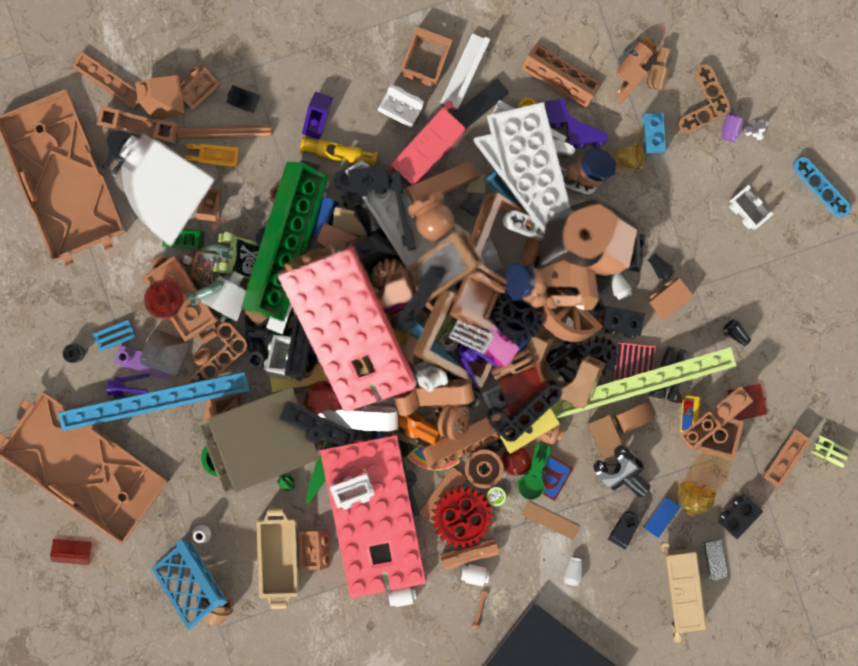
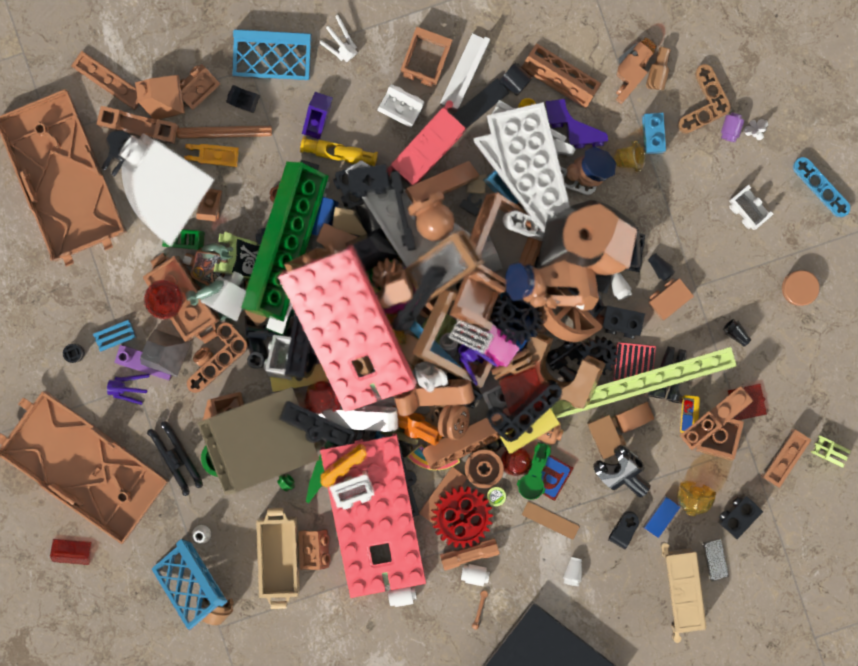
dark azure plate [58,371,250,431] -> none
none -> black piece [147,421,203,496]
none -> dark azure fence [232,29,312,80]
none -> white plant [320,15,358,62]
none -> light orange hinge [320,443,367,487]
none -> black piece [500,62,533,96]
none -> nougat head [782,270,820,306]

